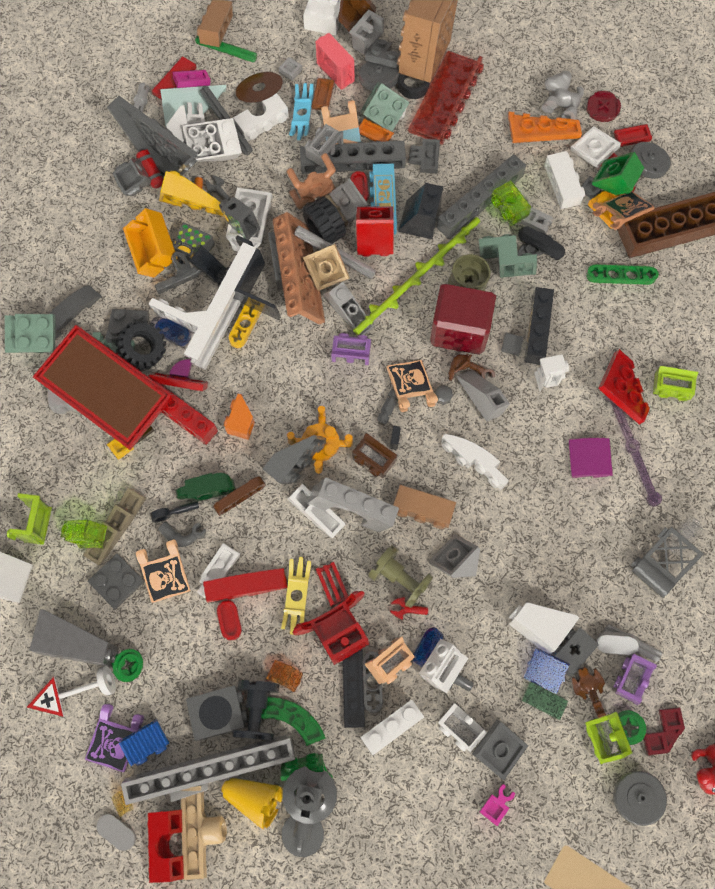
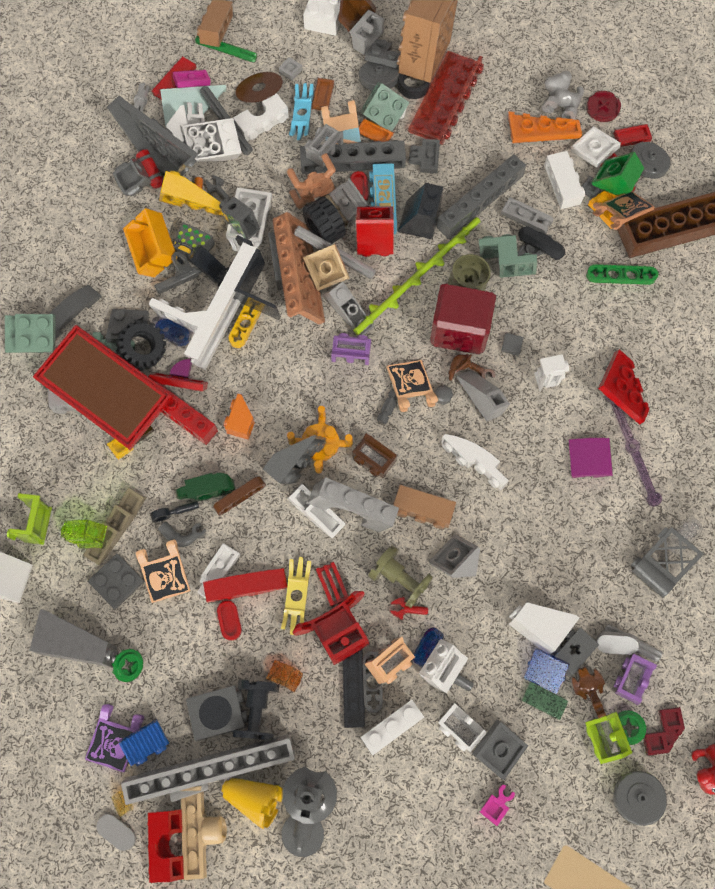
white piece [27,666,116,717] -> none
green tile [246,697,326,746] -> none
green plate [280,753,333,781] -> none
coral window [315,33,355,90] -> none
black tile [390,426,401,450] -> none
clear neon green brick [491,180,531,226] -> none
black brick [524,287,554,365] -> none
lime window [653,366,698,401] -> none

